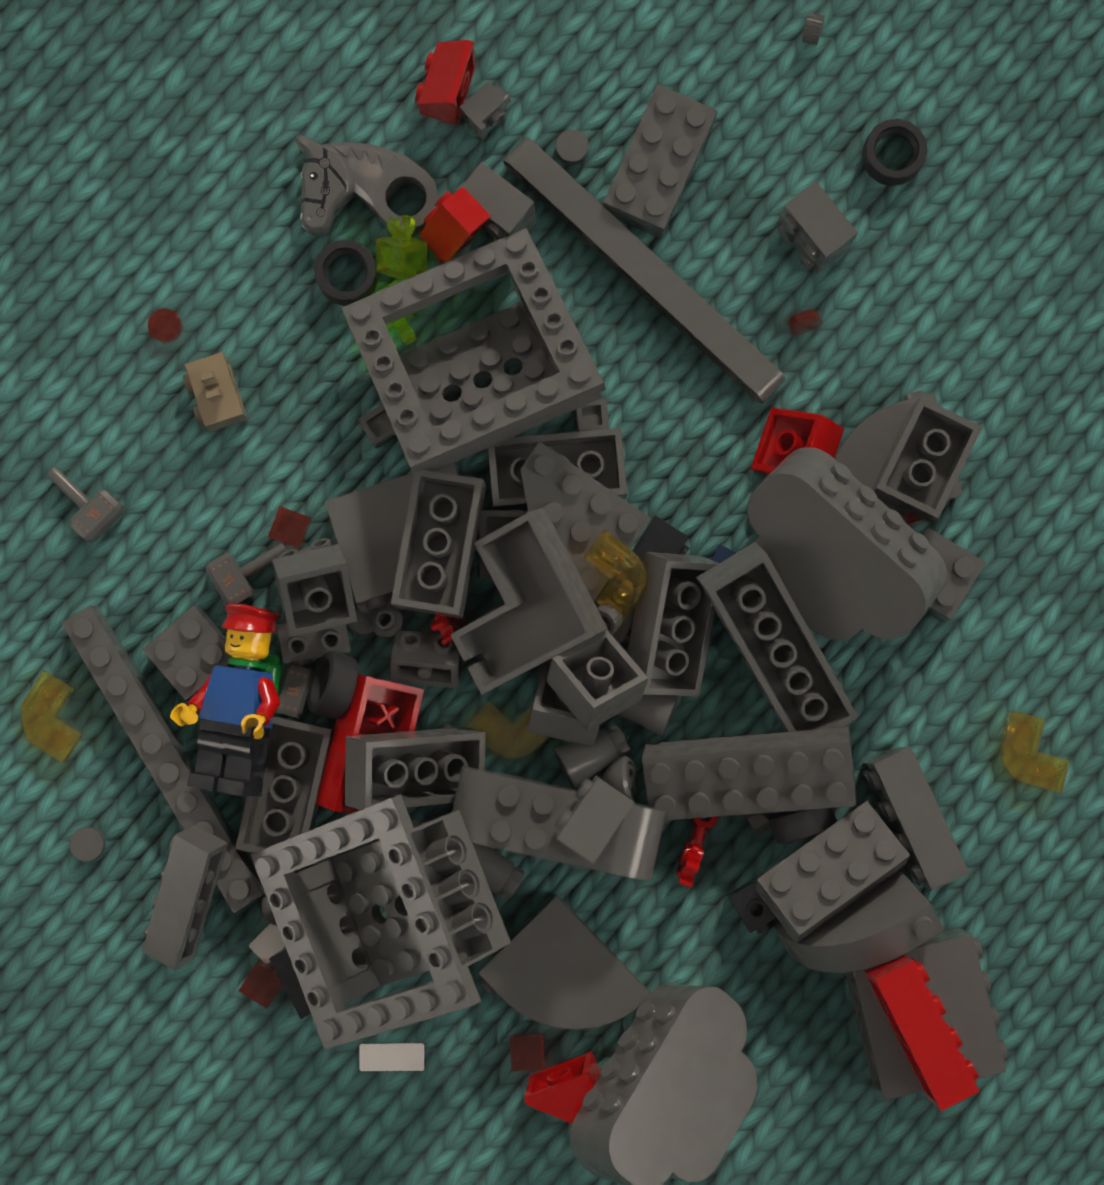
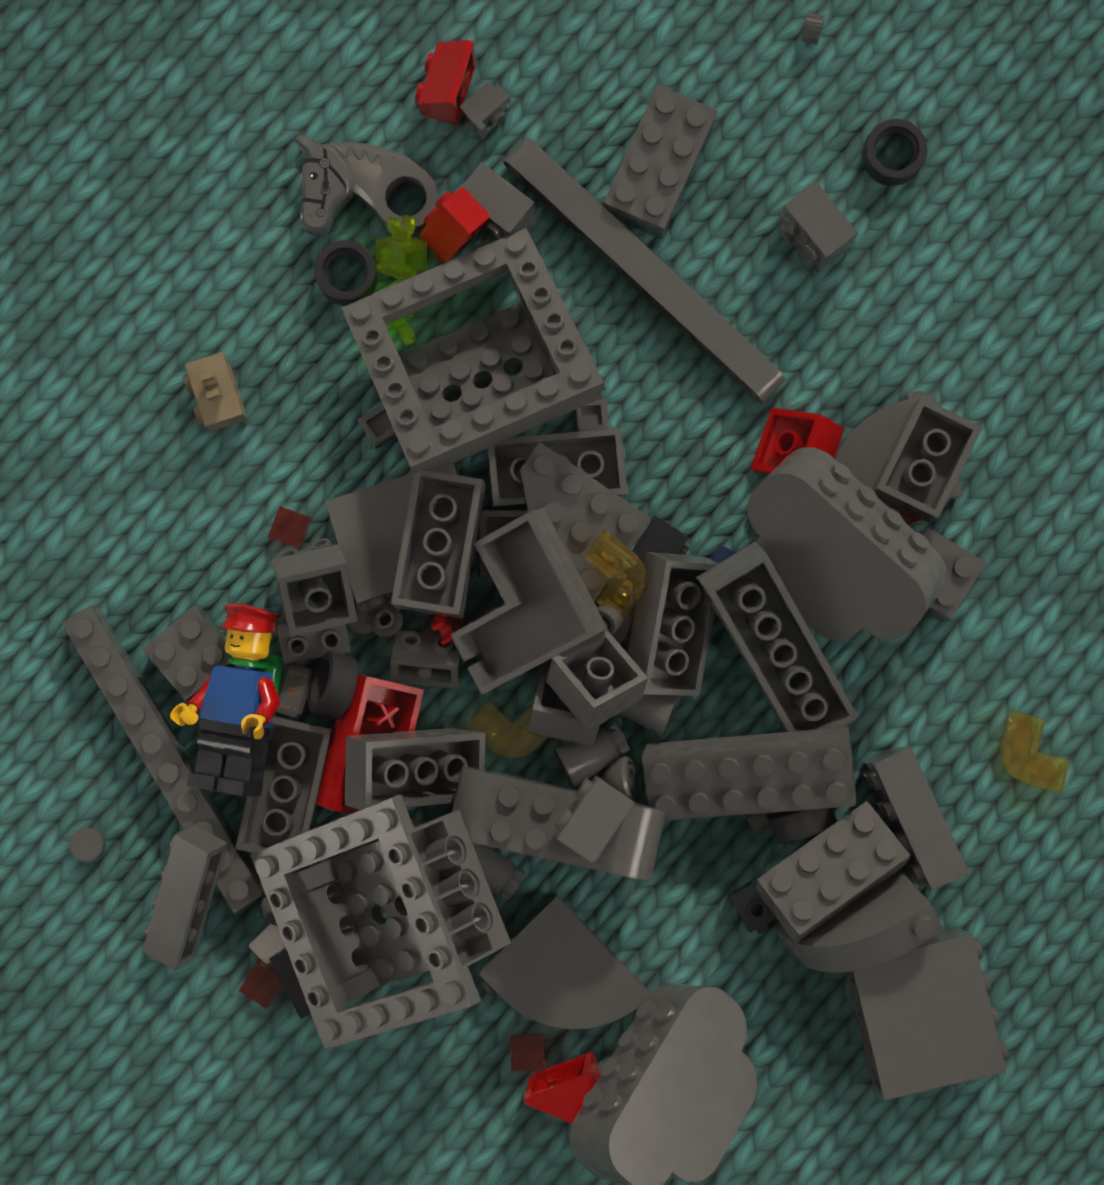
clear yellow plate [20,670,84,763] -> none
dark grey piece [47,467,125,543] -> none
clear red tile [148,308,183,343] -> none
dark grey piece [206,543,288,605] -> none
white sticker [359,1043,424,1071] -> none
dark grey tile [556,130,588,165] -> none
red piece [675,816,718,888] -> none
clear red tile [787,309,823,335] -> none
red brick [864,955,980,1111] -> none

